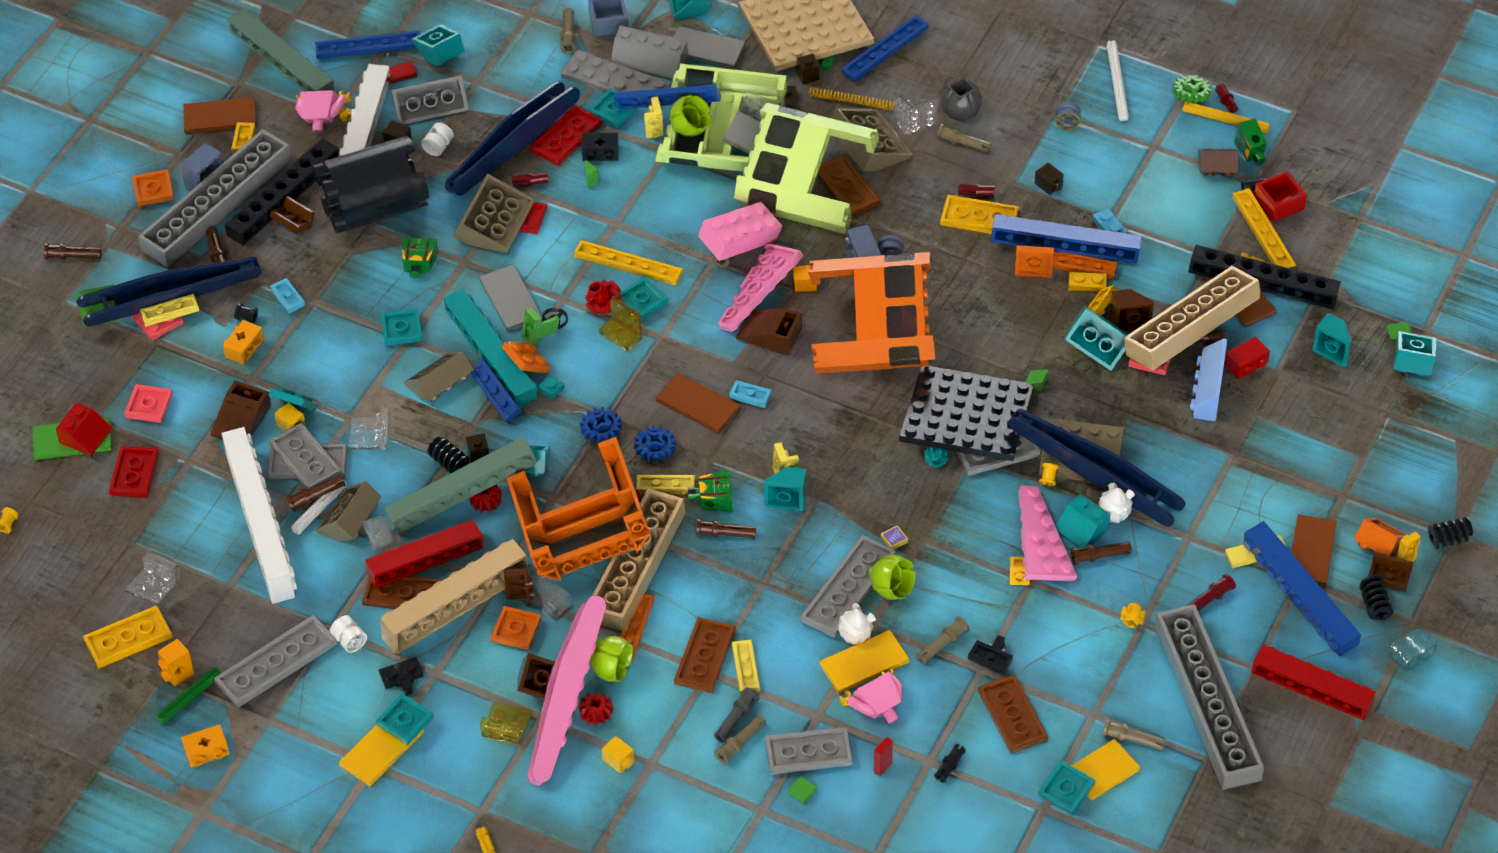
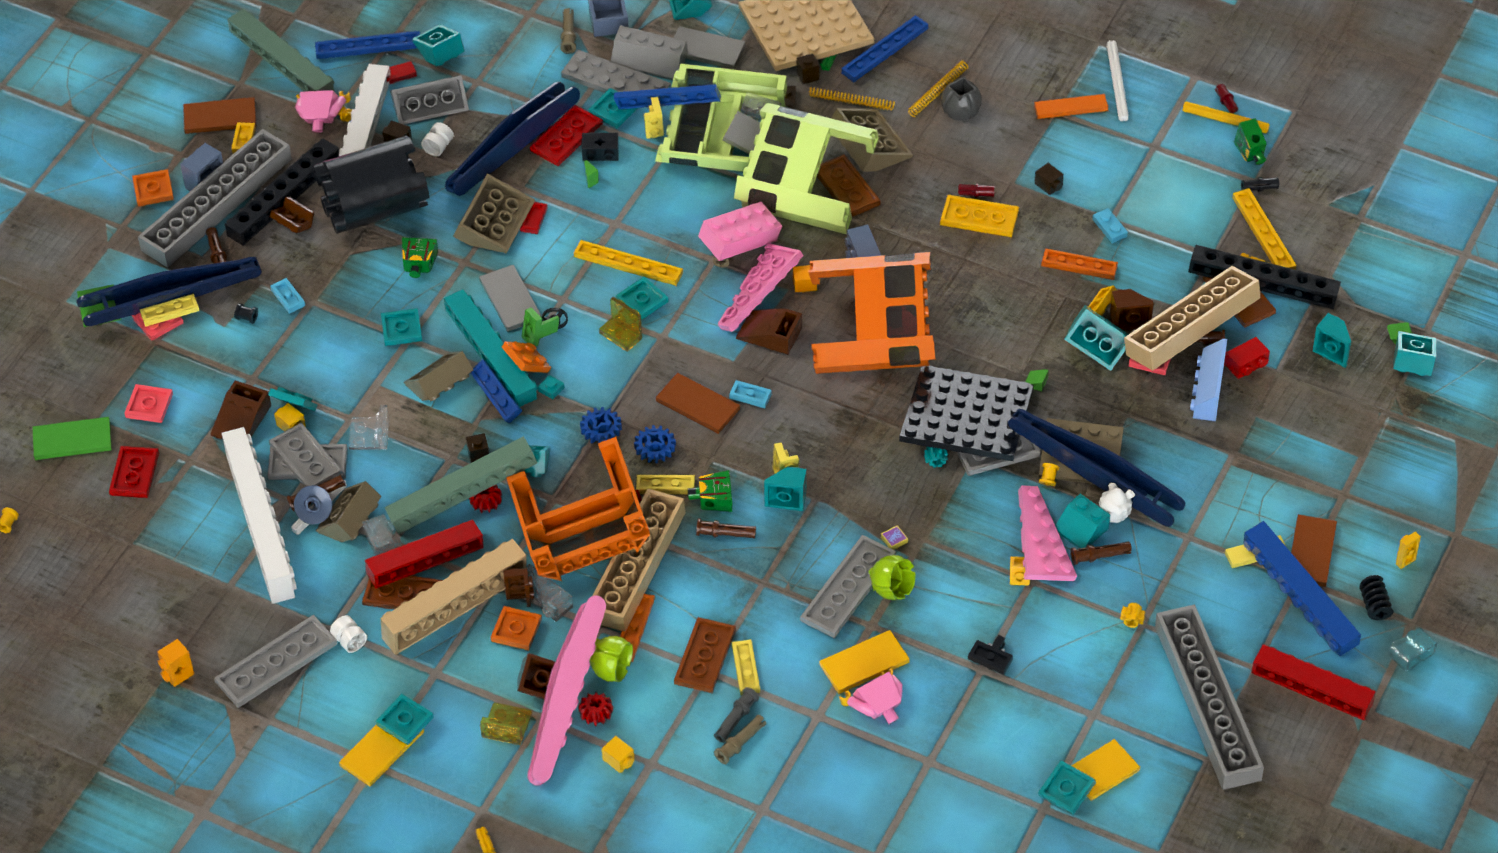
reddish brown pin [44,243,102,260] -> none
red slope [56,402,112,456] -> none
yellow tile [83,605,173,669] -> none
clear bracket [126,551,181,606] -> none
green axle [156,667,221,724] -> none
light orange brick [181,724,230,768] -> none
light orange brick [223,320,264,365] -> none
black hinge [378,657,423,696] -> none
black piece [427,437,470,473] -> none
dark red axle [512,172,548,187] -> none
red plant [585,280,622,315] -> none
lime piece [669,95,712,137] -> none
light grey plate [765,727,852,775] -> none
bright green tile [788,776,817,804] -> none
white animal [838,603,876,645] -> none
red tile [874,737,893,777] -> none
sand blue wheel [878,235,904,259] -> none
clear bracket [895,94,938,135] -> none
dark tan pin [916,616,970,665] -> none
black pin [934,744,966,783] -> none
dark tan pin [937,123,992,154] -> none
dark orange tile [977,674,1048,754] -> none
blue brick [991,214,1141,263] -> none
orange plate [1015,245,1054,278] -> none
sand blue wheel [1055,102,1081,130] -> none
yellow plate [1068,272,1107,292] -> none
dark tan pin [1102,719,1166,752] -> none
bright green gear [1173,74,1212,104] -> none
dark red pin [1185,574,1236,611] -> none
reddish brown slope [1198,149,1238,176] -> none
red piece [1254,171,1307,222] -> none
orange slope [1354,517,1406,557] -> none
reddish brown bracket [1368,553,1413,592] -> none
black piece [1428,517,1473,549] -> none
none -> sand blue dish [294,485,332,524]
none -> yellow piece [908,60,968,117]
none -> orange tile [1034,94,1108,119]

